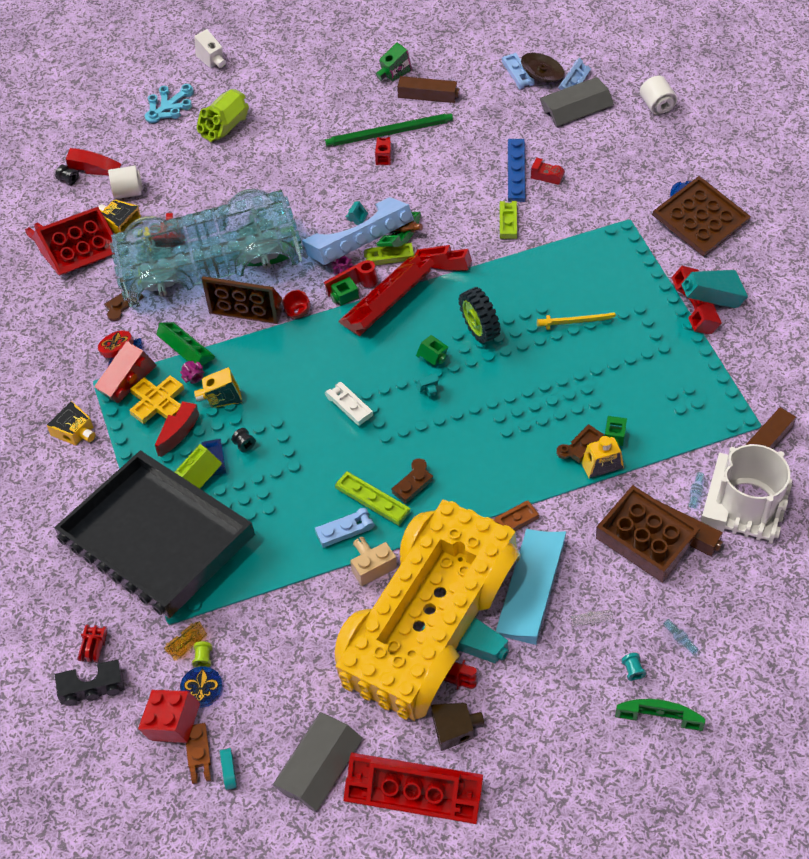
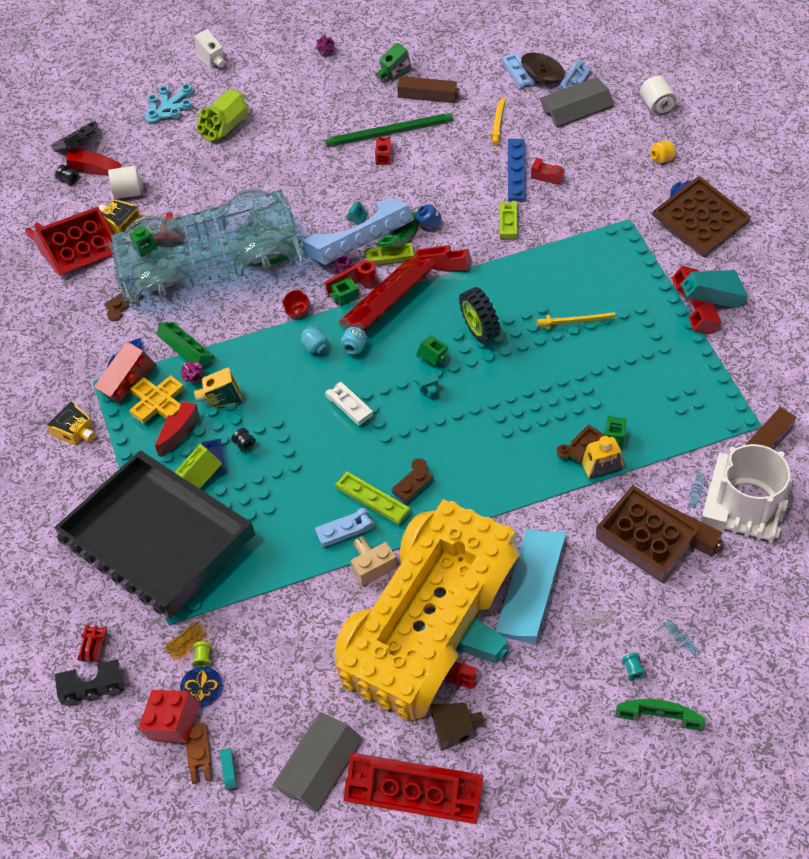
red tile [98,330,134,358] -> none
reddish brown slope [202,276,283,324] -> none
dark orange piece [393,222,423,232] -> none
dark orange hinge [494,500,539,531] -> none
none -> black plate [50,121,99,151]
none -> green brick [129,226,157,257]
none -> medium azure head [300,326,327,354]
none -> magenta gear [315,35,335,56]
none -> medium azure head [340,327,367,355]
none -> blue head [416,204,441,230]
none -> yellow sword [491,97,506,146]
none -> yellow head [650,140,676,164]

